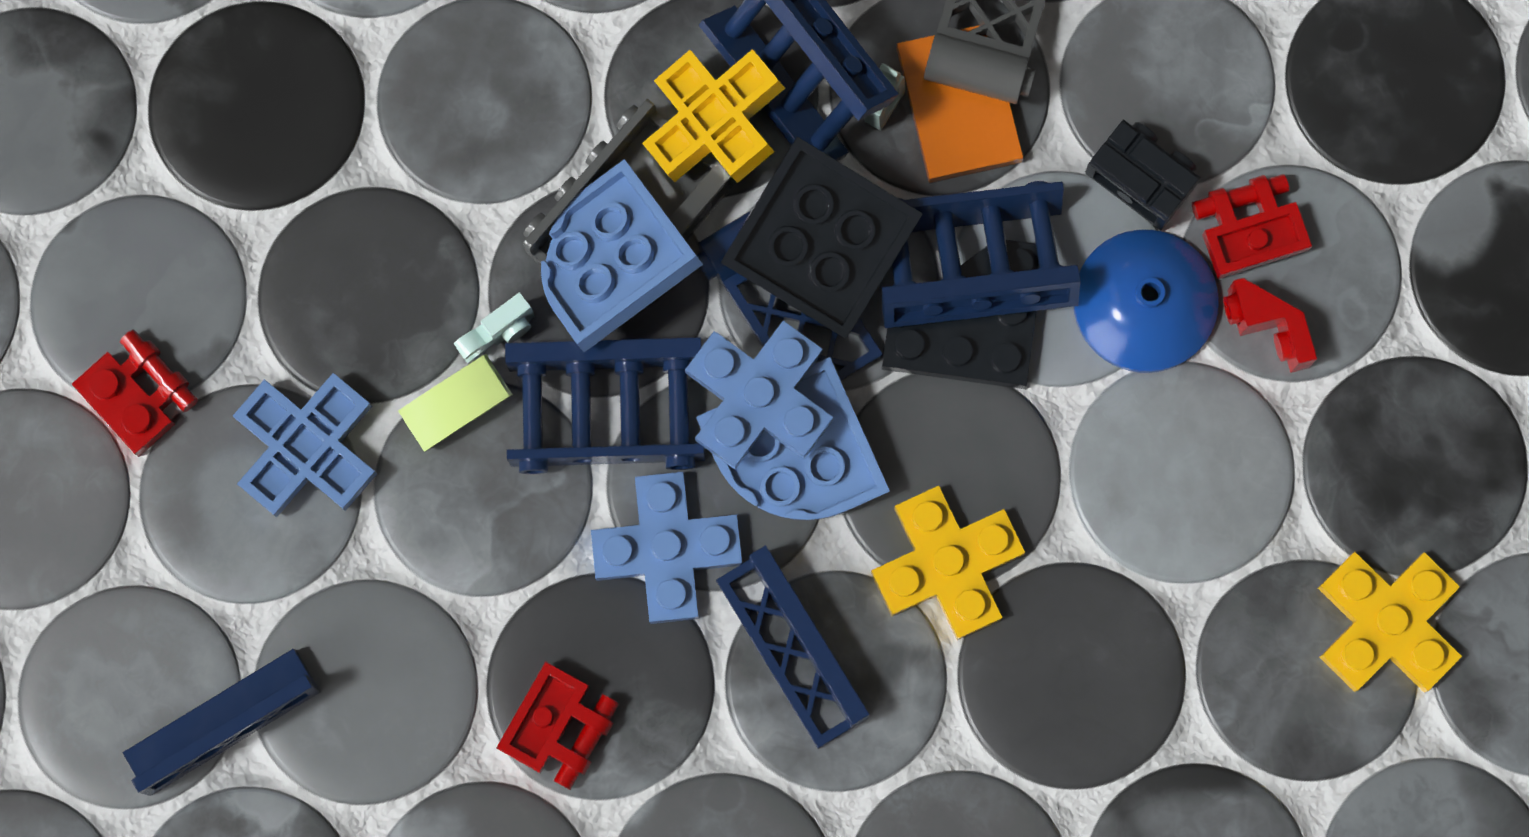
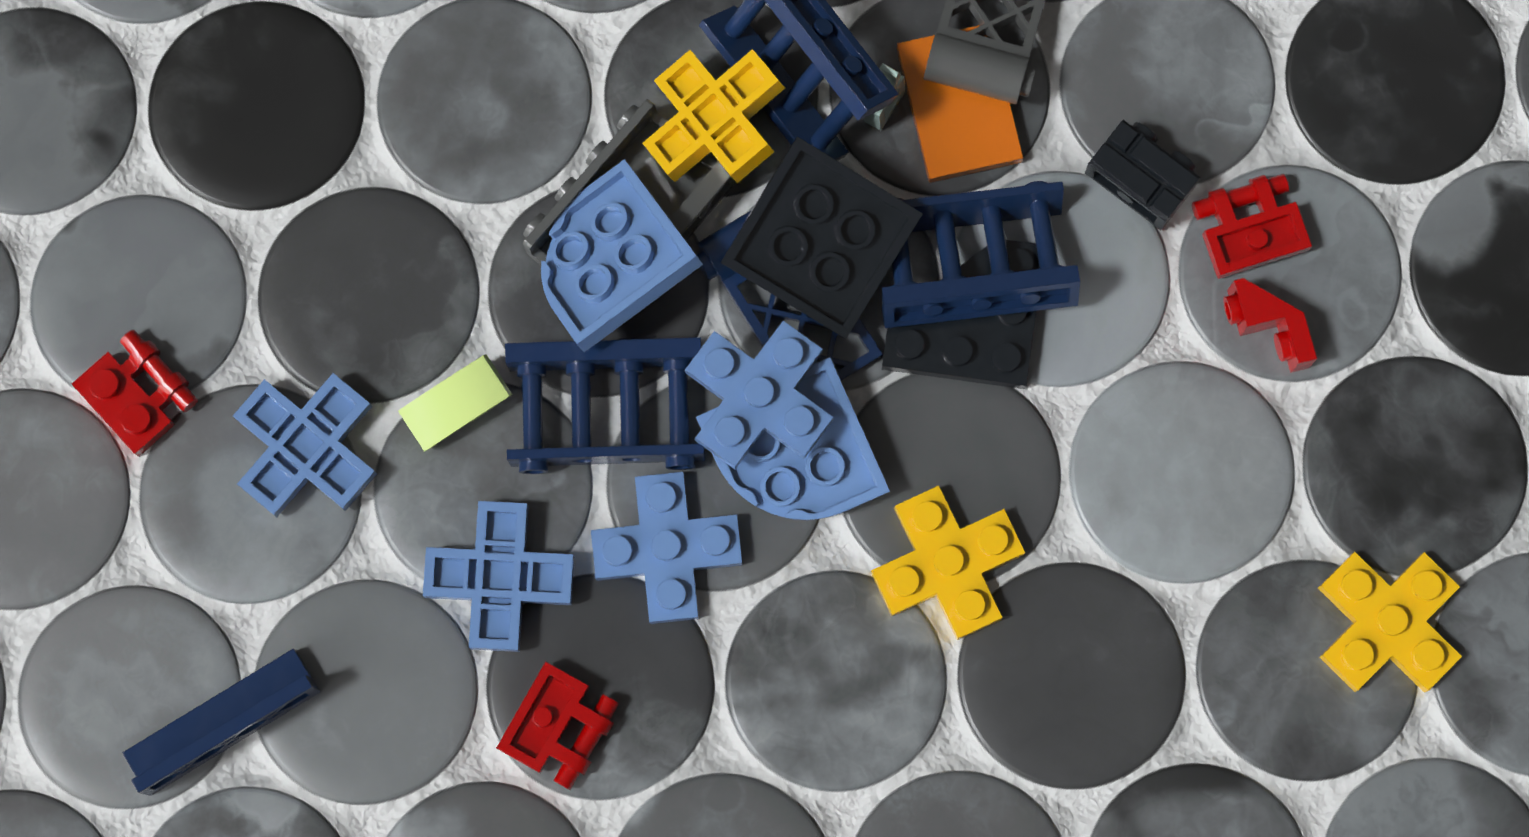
light aqua plate [454,292,535,364] -> none
dark blue fence [716,545,869,749] -> none
blue dish [1073,229,1219,373] -> none
none -> medium blue plate [423,501,575,652]

